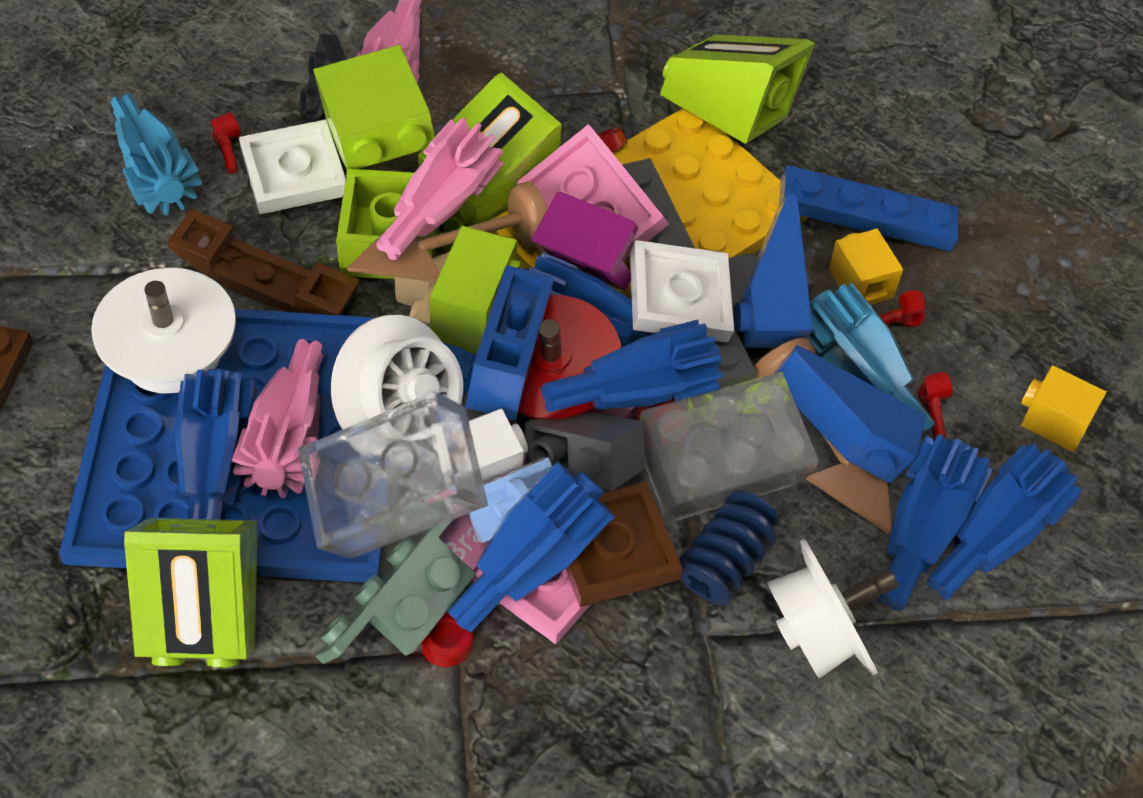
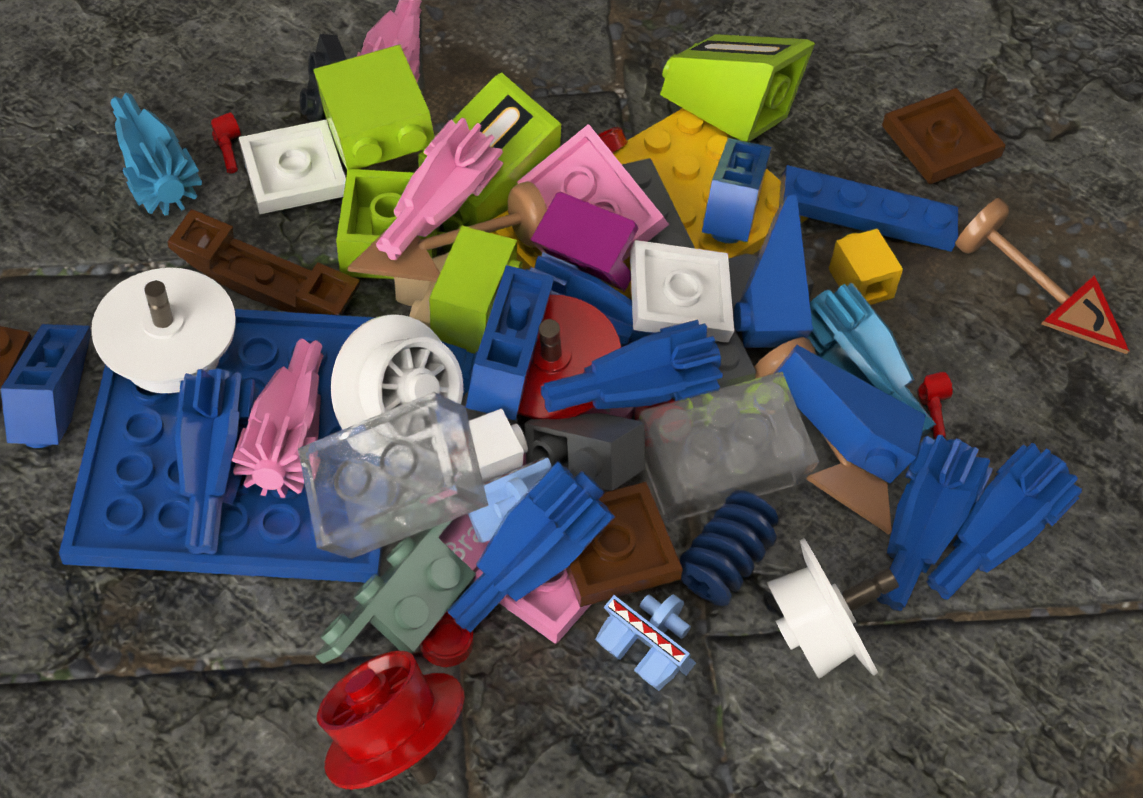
lime slope [124,518,258,667] -> none
red hand [879,290,926,327] -> none
yellow brick [1021,365,1106,453] -> none
none -> blue slope [0,324,91,448]
none -> red piece [317,651,465,790]
none -> light blue hips [595,594,696,691]
none -> blue slope [702,138,772,243]
none -> reddish brown plate [882,88,1006,185]
none -> medium nougat piece [955,197,1129,354]

